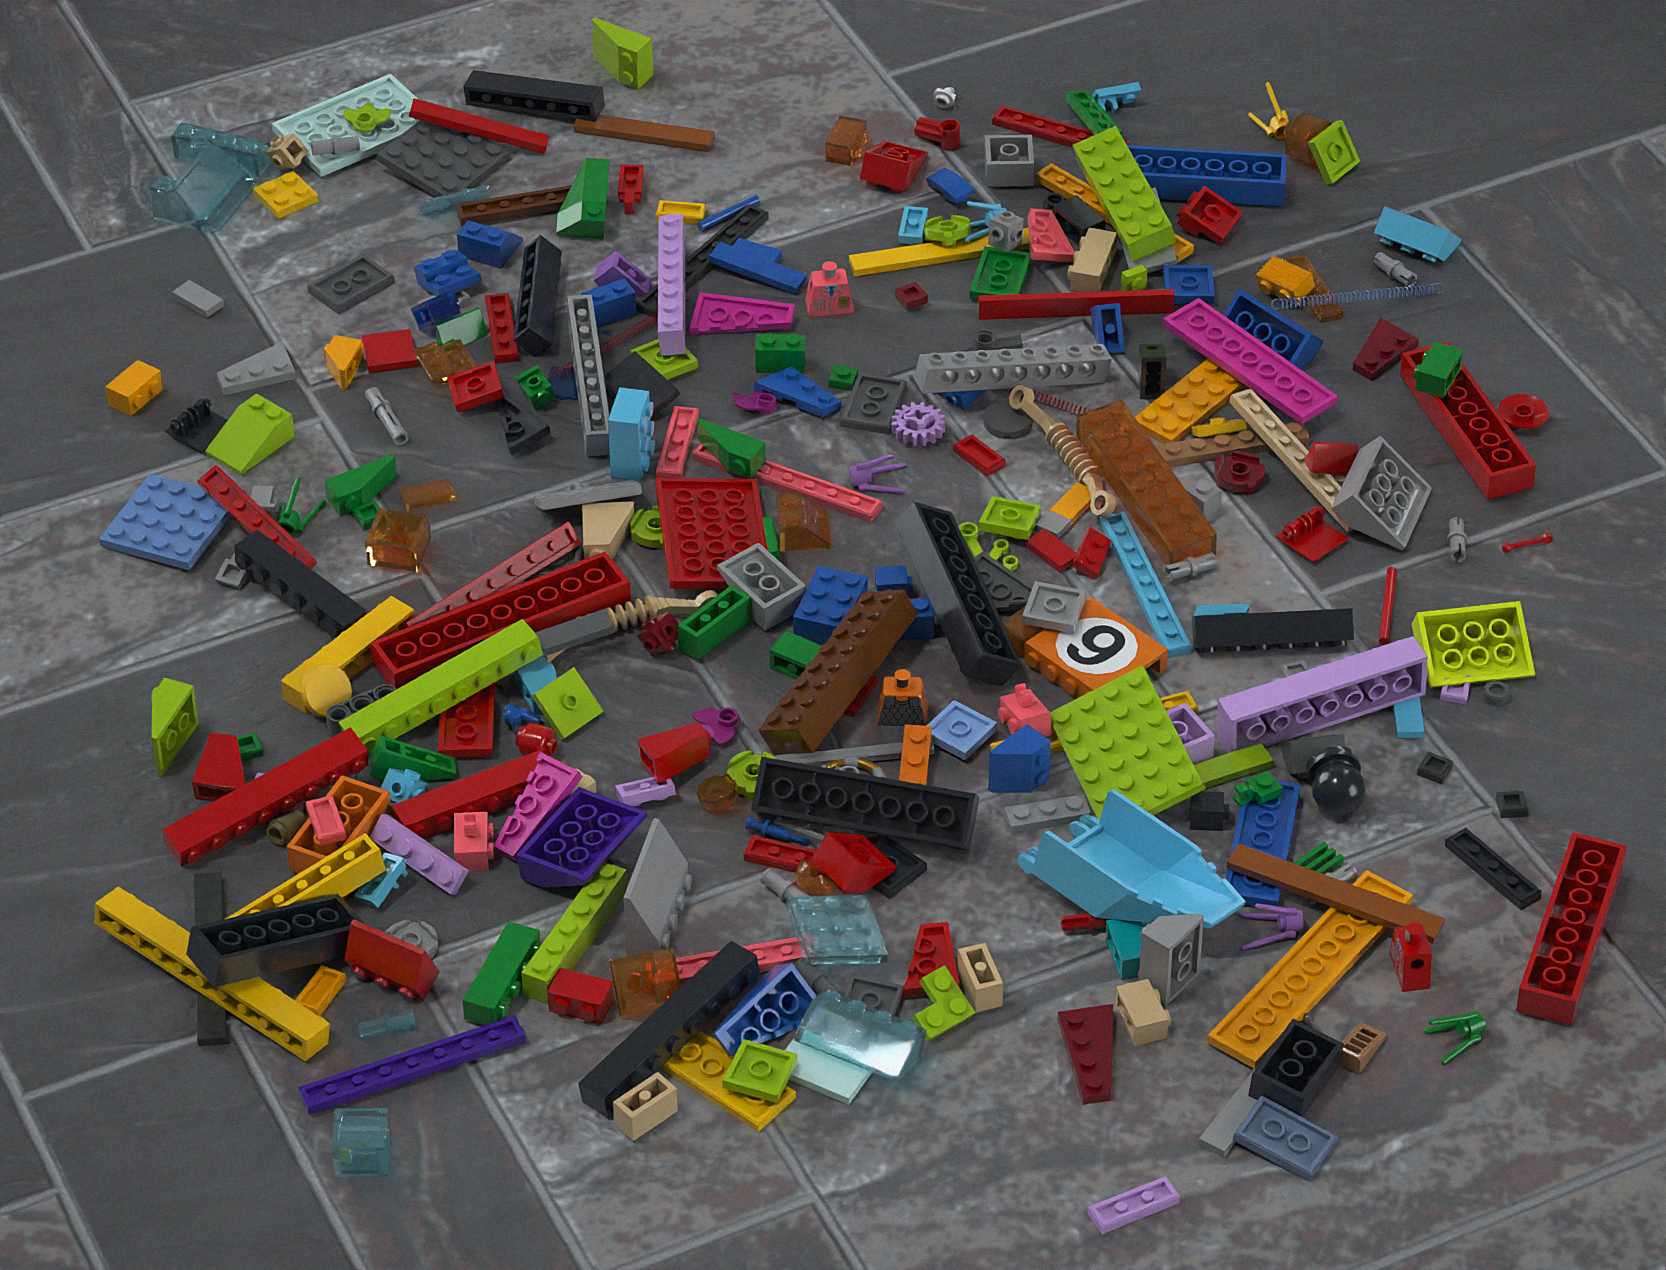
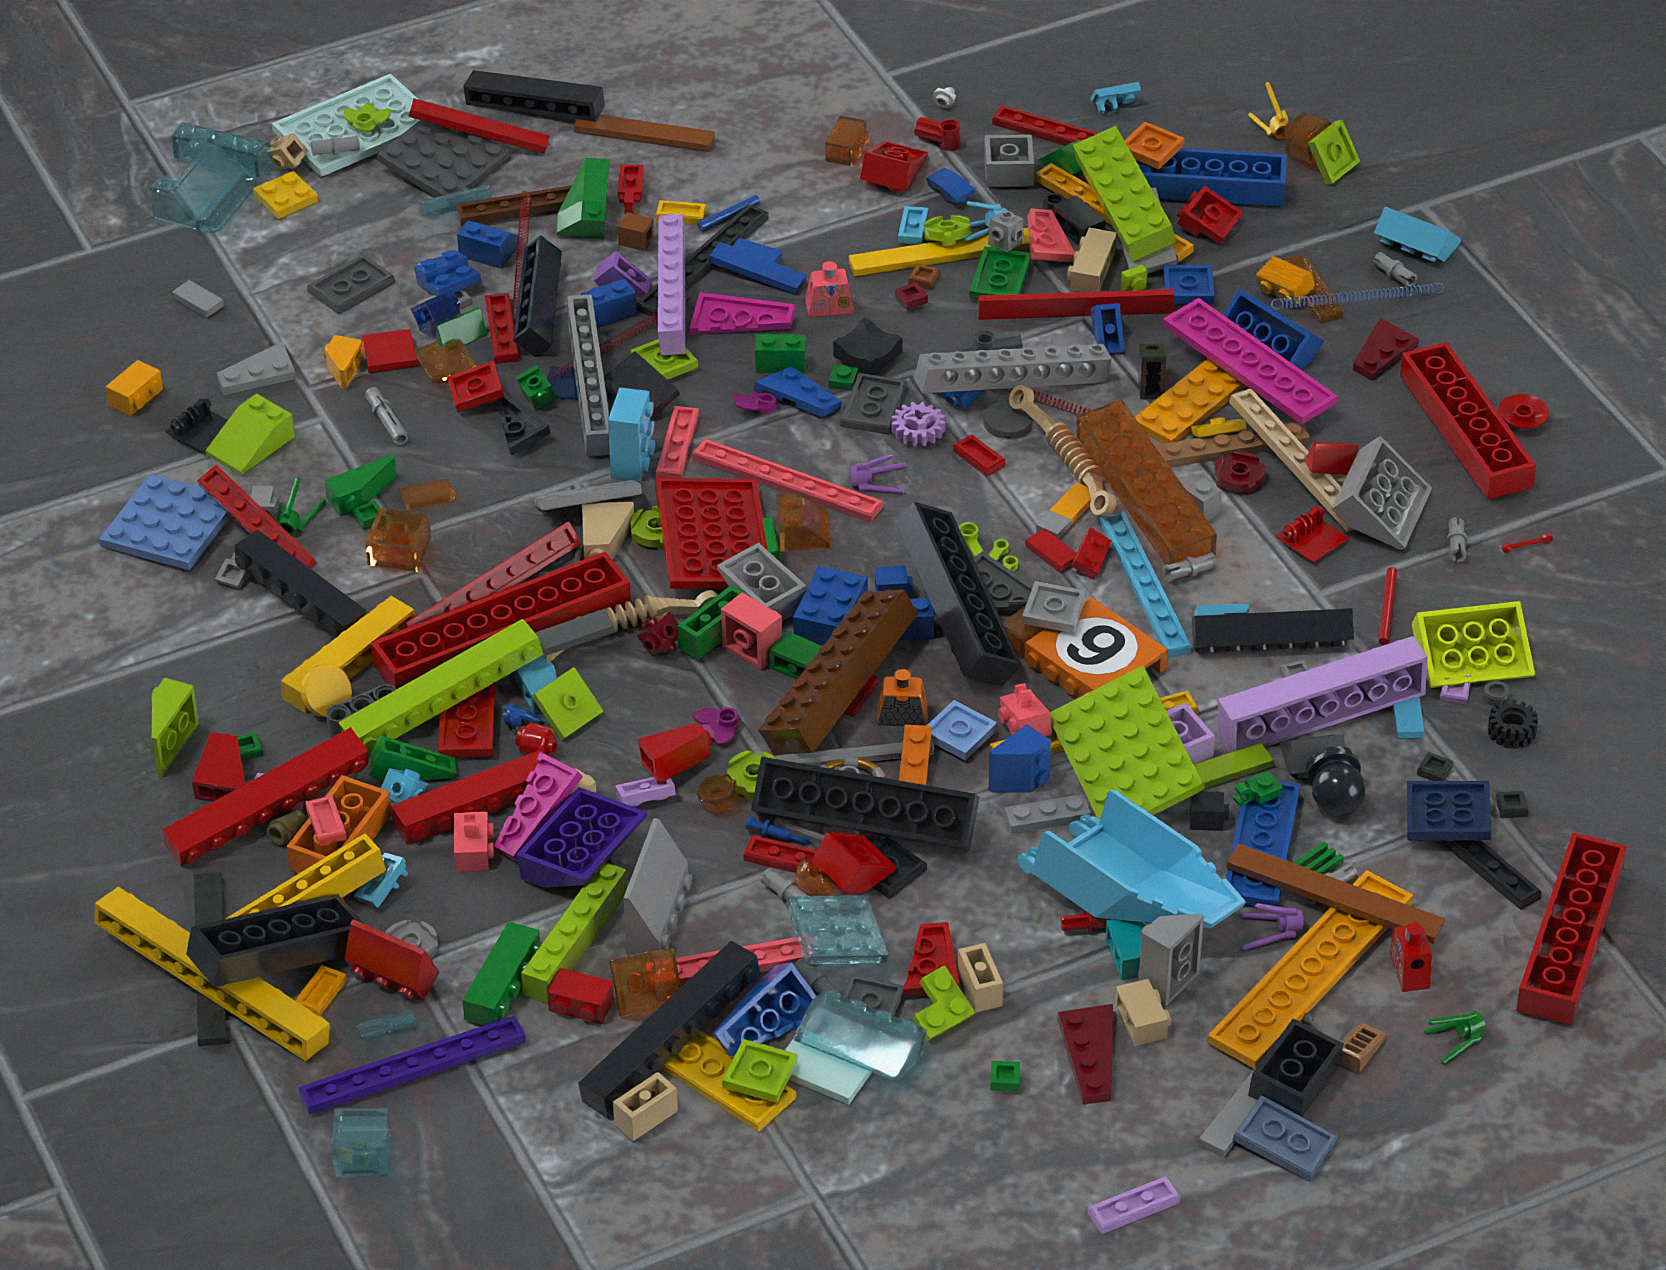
lavender plate [369,814,469,894] -> none
lime slope [592,17,653,90] -> none
green slope [697,418,766,479] -> none
lime plate [978,496,1041,540] -> none
green plate [1065,90,1123,136] -> none
green brick [1413,342,1463,398] -> none
none -> red piece [512,191,531,319]
none -> dark orange brick [615,212,654,251]
none -> coral brick [721,592,782,671]
none -> black brick [833,318,903,375]
none -> dark orange tile [908,264,940,290]
none -> green plate [990,1061,1020,1091]
none -> green slope [1039,140,1083,177]
none -> orange plate [1124,122,1185,169]
none -> dark blue plate [1407,781,1491,841]
none -> black tyre [1488,700,1538,749]

